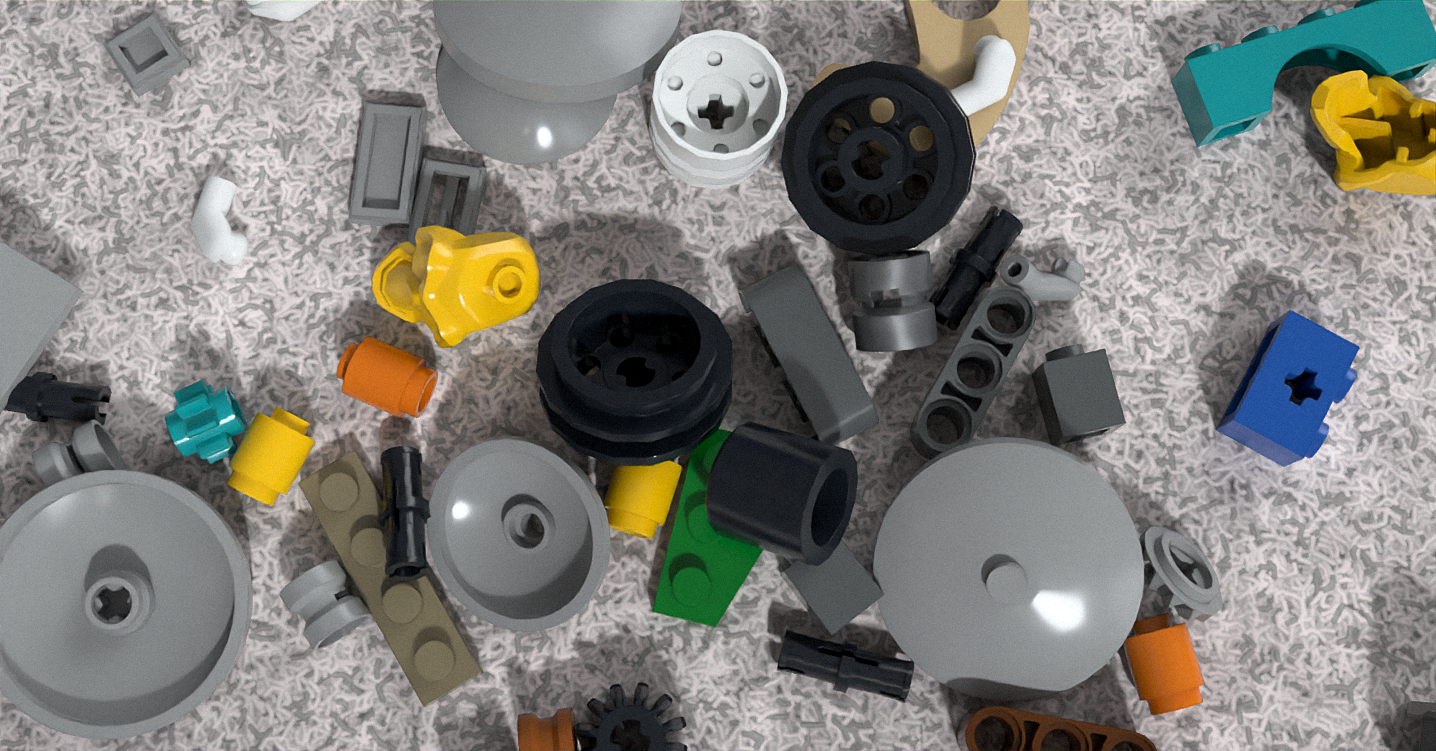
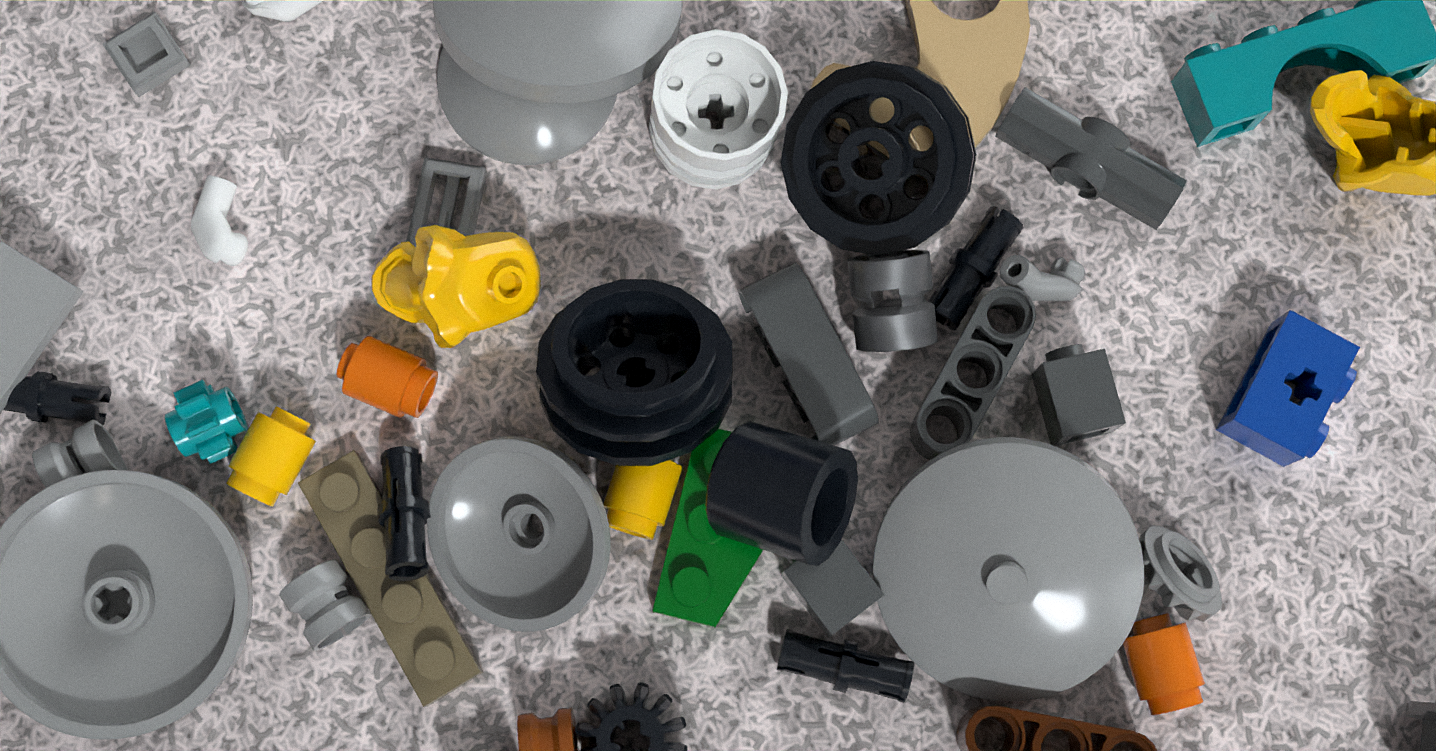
light grey tile [348,101,428,228] -> none
white arm [950,35,1016,116] -> none
none -> dark grey piece [995,87,1187,230]

